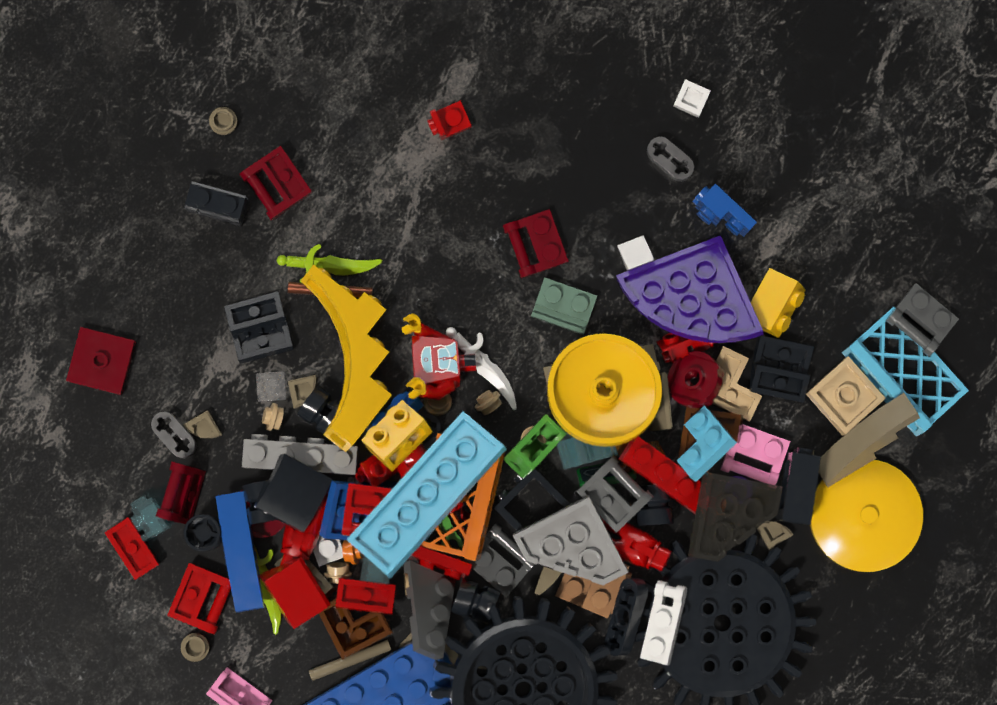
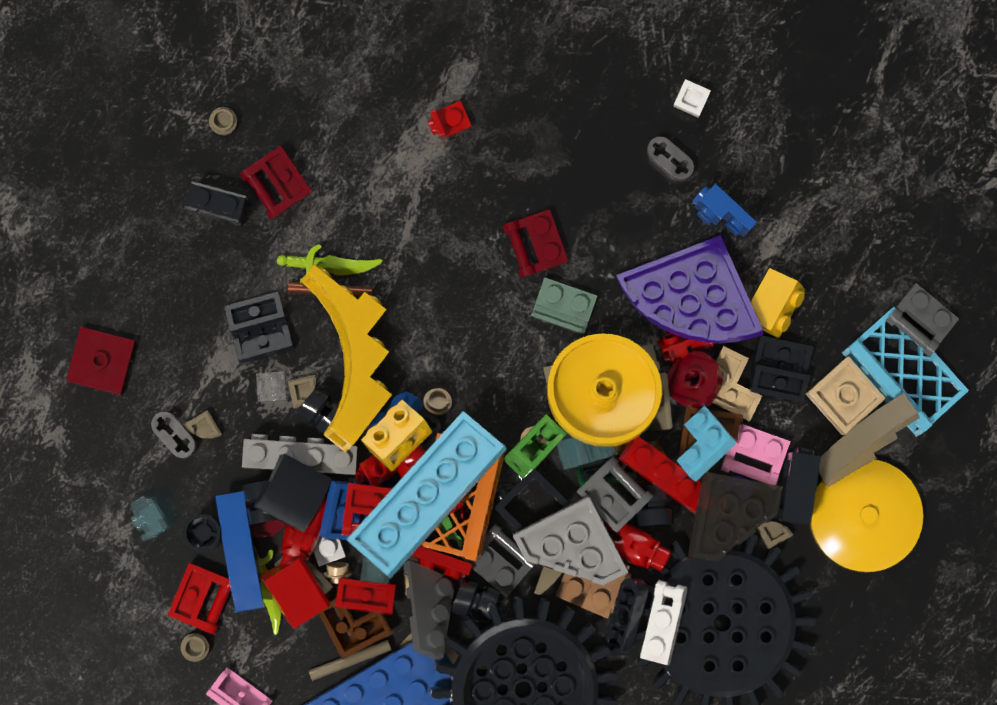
red plate [104,517,160,580] -> none
dark red plate [155,461,206,524] -> none
tan plate [262,403,284,431] -> none
orange plate [342,540,364,565] -> none
red torso [402,314,476,401] -> none
white piece [446,327,517,410] -> none
tan plate [475,390,502,415] -> none
white slope [617,236,654,271] -> none

